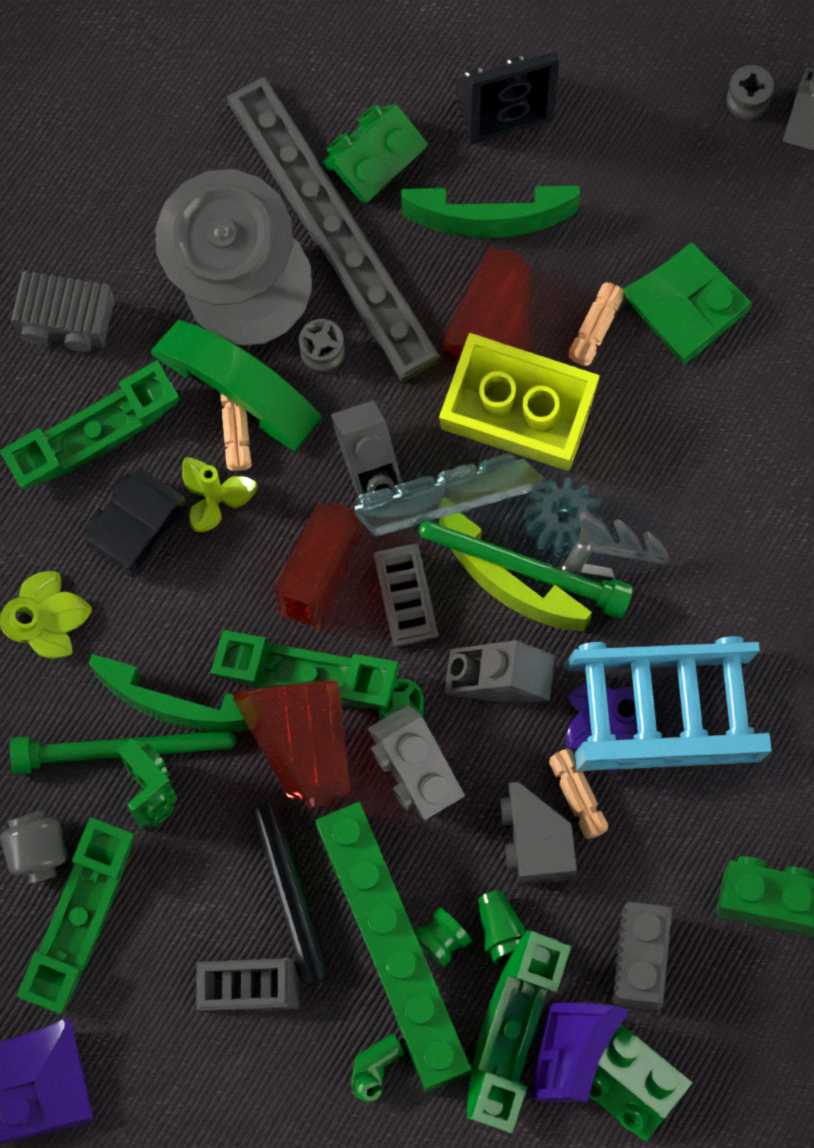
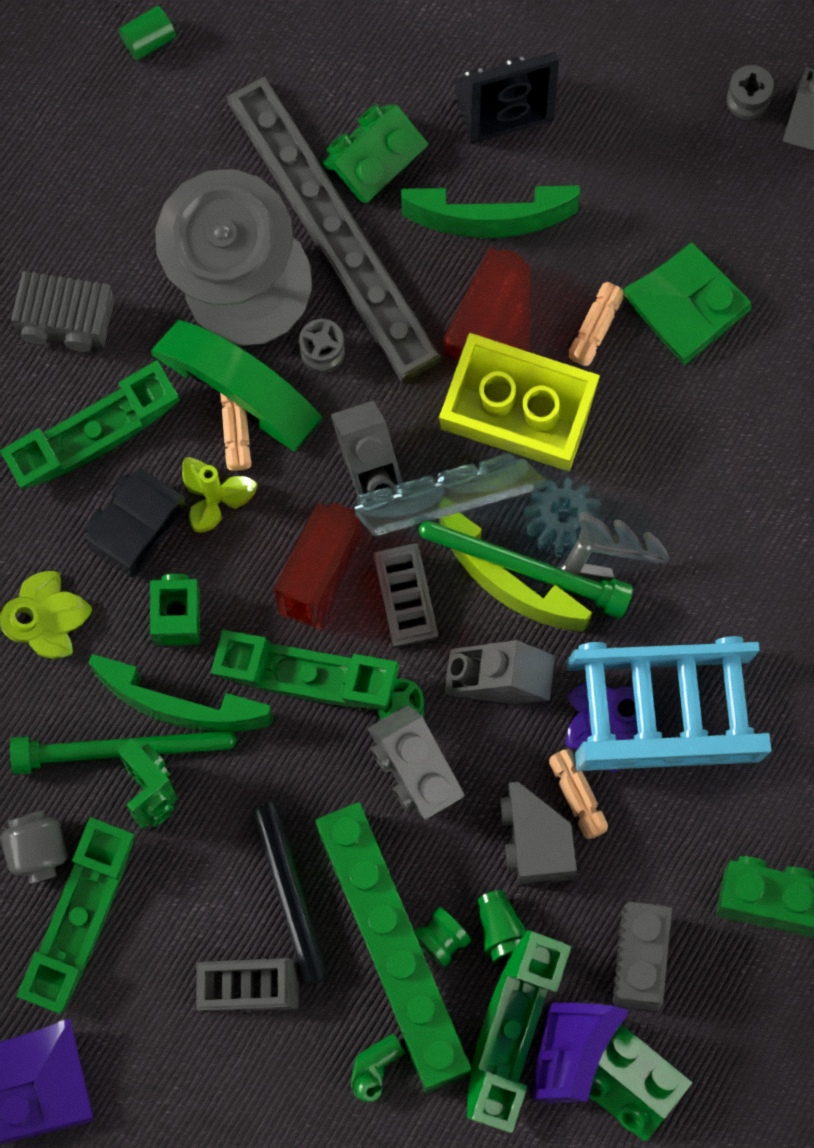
clear red slope [232,680,350,807] -> none
none -> green piece [118,6,176,61]
none -> green brick [150,574,201,646]

